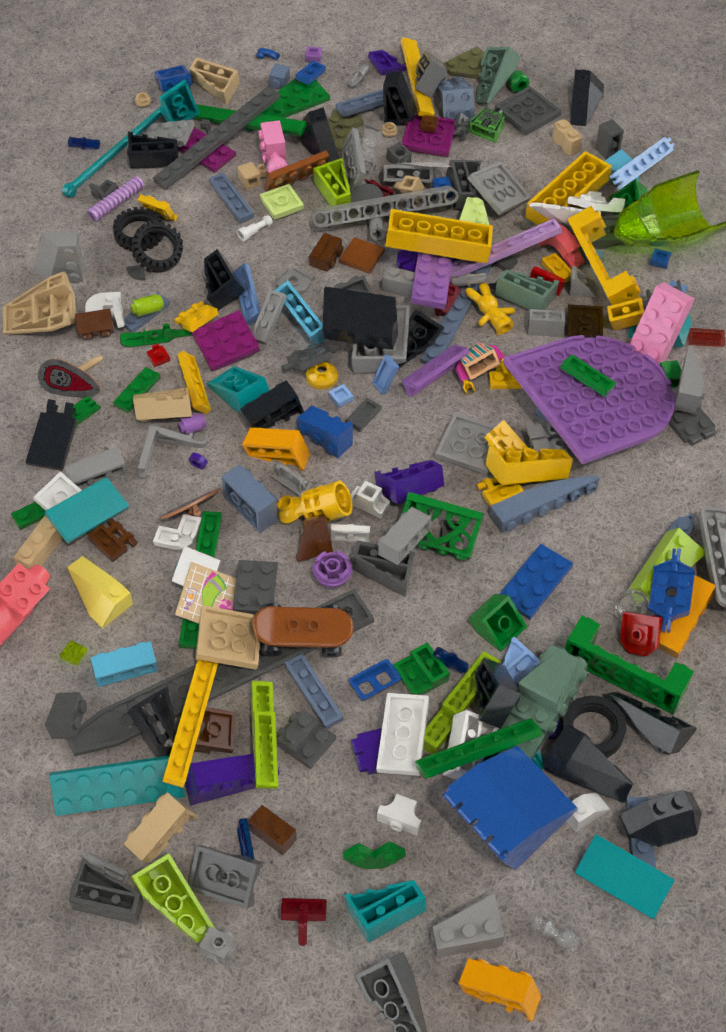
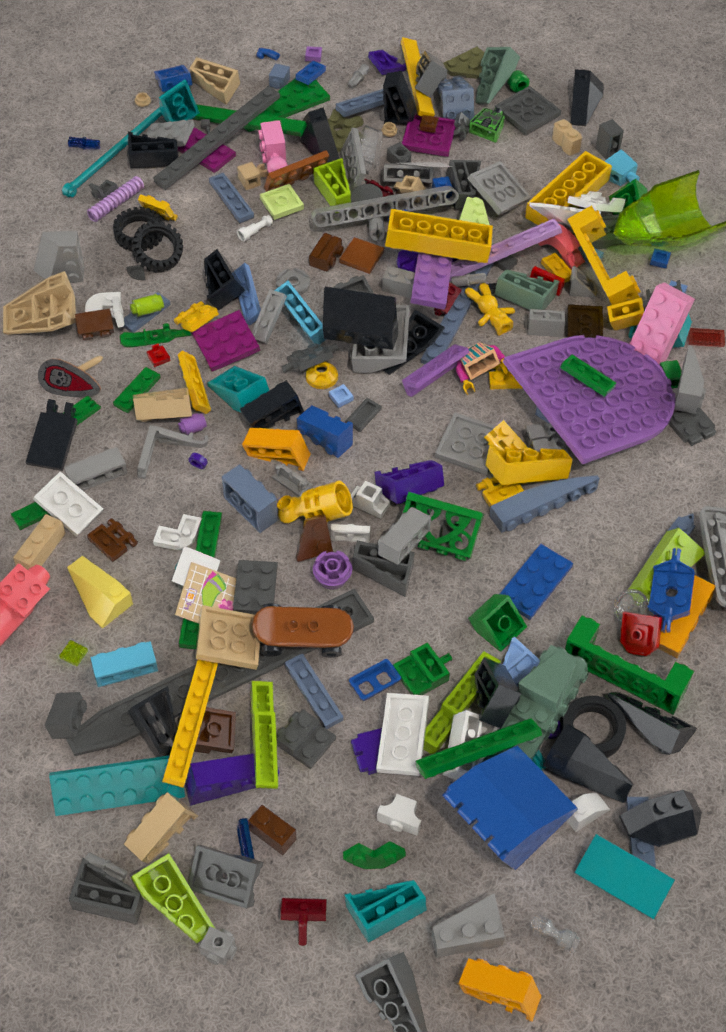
teal tile [44,477,129,544] -> none
nougat shield [160,488,220,519] -> none
medium blue tile [372,355,399,395] -> none
clear blue axle [433,647,469,674] -> none
light blue hinge [609,137,675,190] -> none

